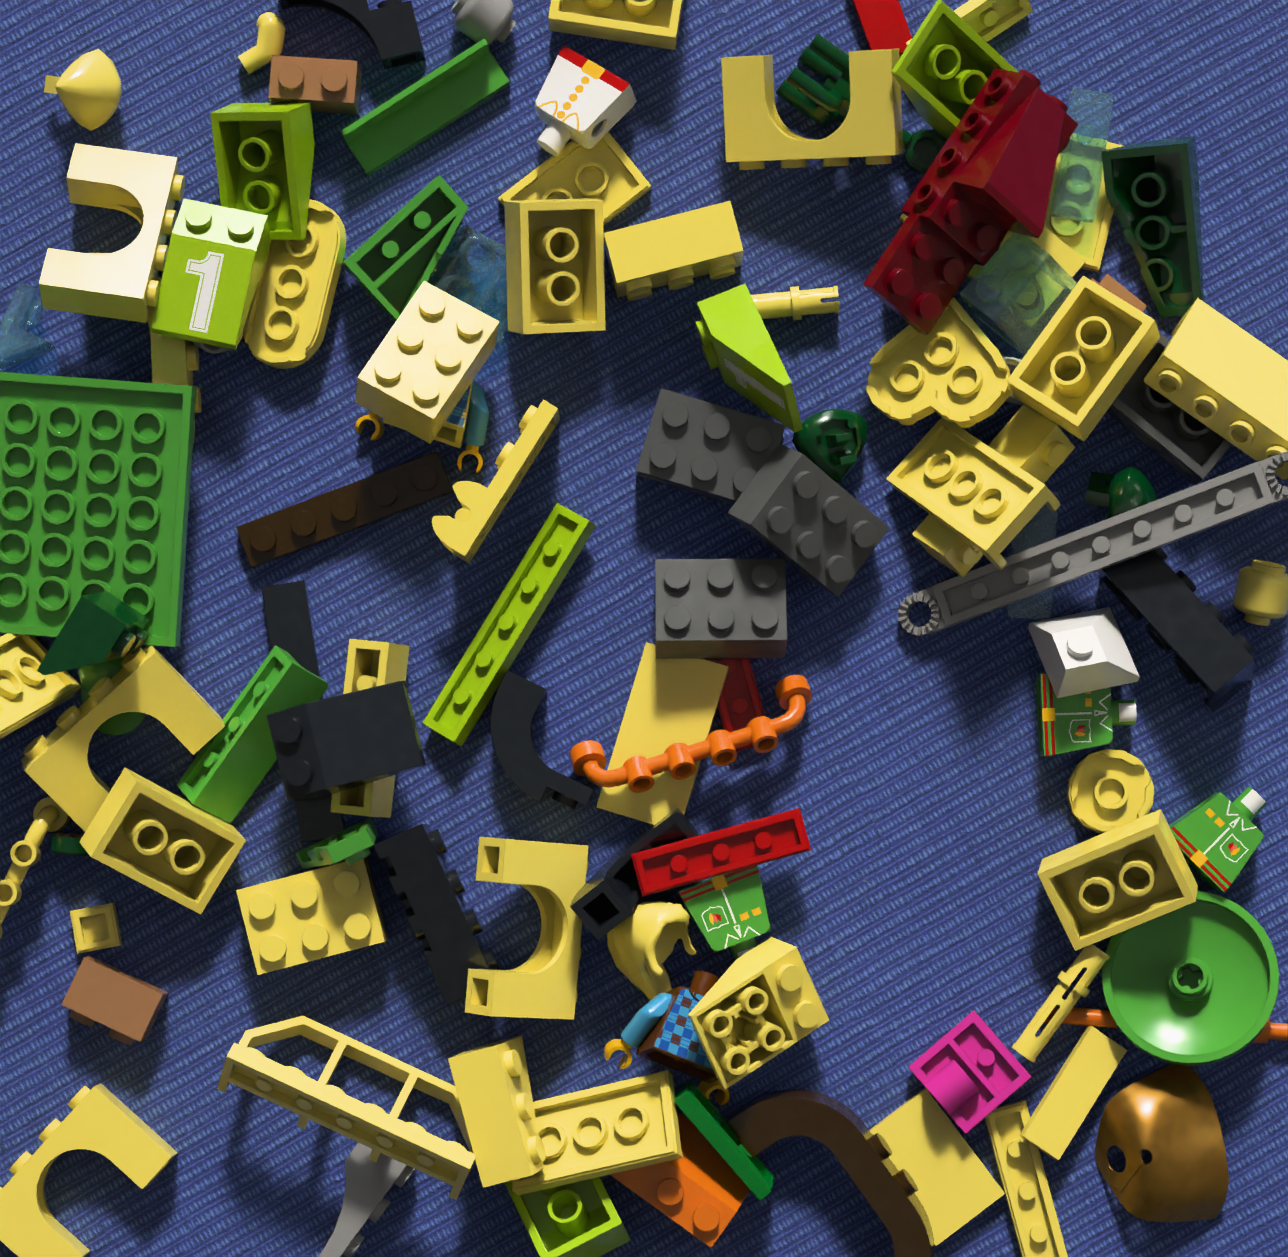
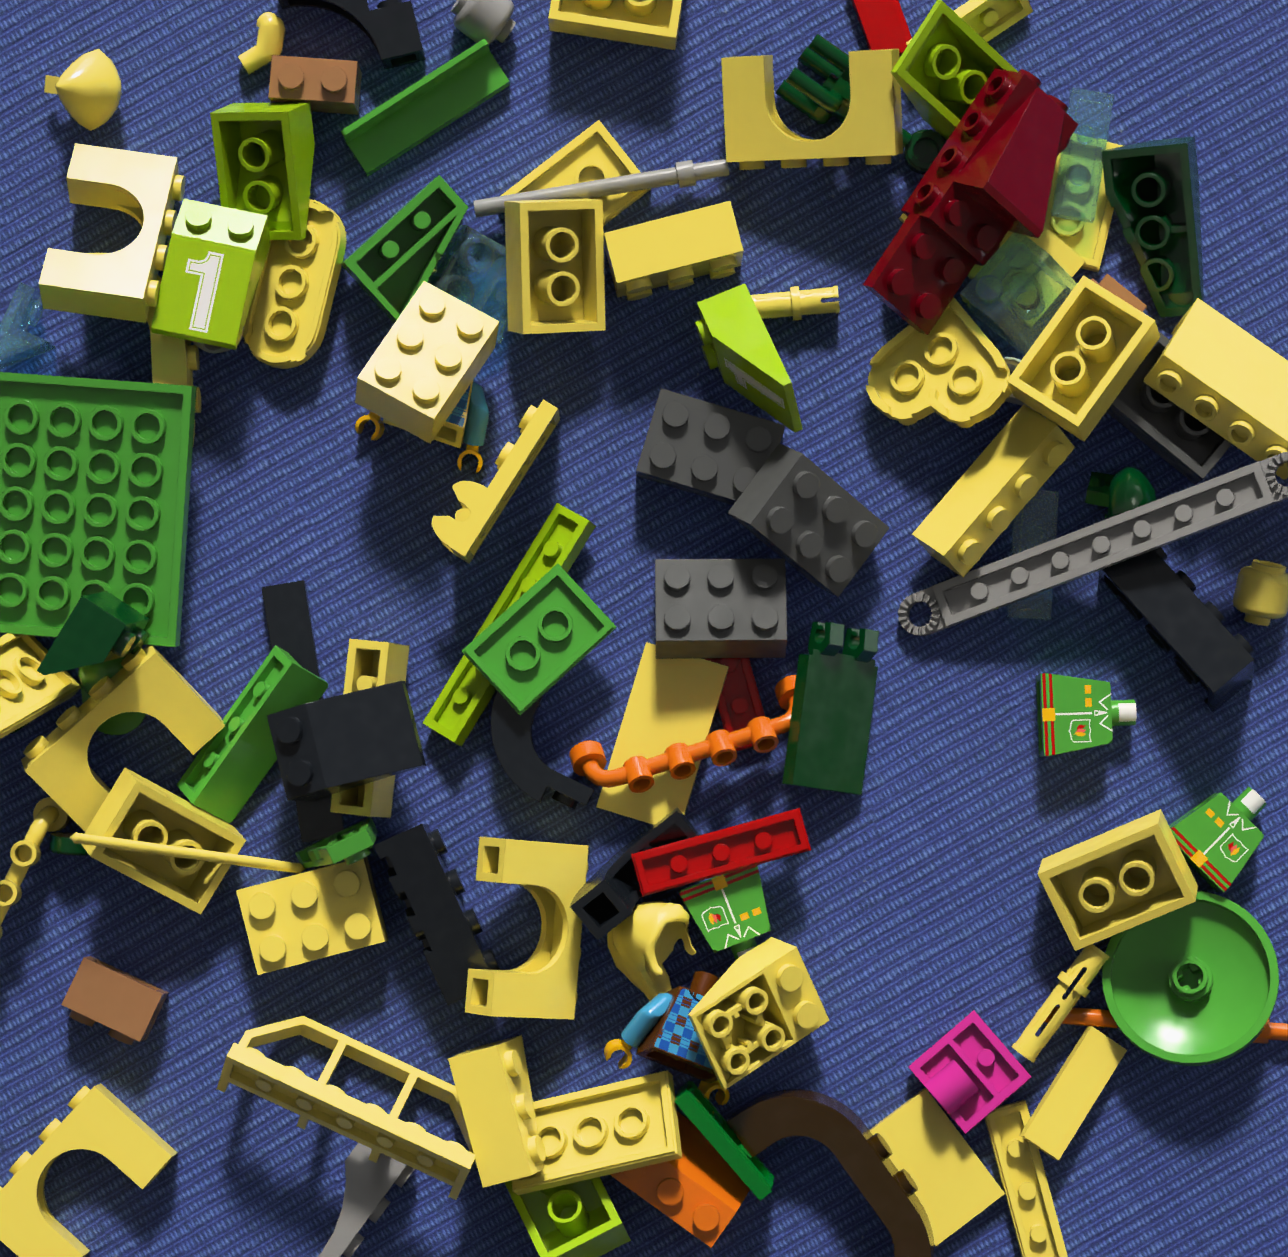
light yellow tile [70,903,122,954] -> none
dark brown plate [236,451,453,568] -> none
white torso [534,45,637,156] -> none
dark green piece [792,409,868,482] -> none
light yellow hinge [886,417,1061,570] -> none
white slope [1028,607,1140,698] -> none
light yellow tile [1067,749,1154,834] -> none
pearl gold piece [1095,1064,1229,1222] -> none
none -> light yellow axle [70,832,305,874]
none -> bright green tile [462,563,617,716]
none -> light grey bar [473,159,729,218]
none -> dark green tile [782,622,879,795]

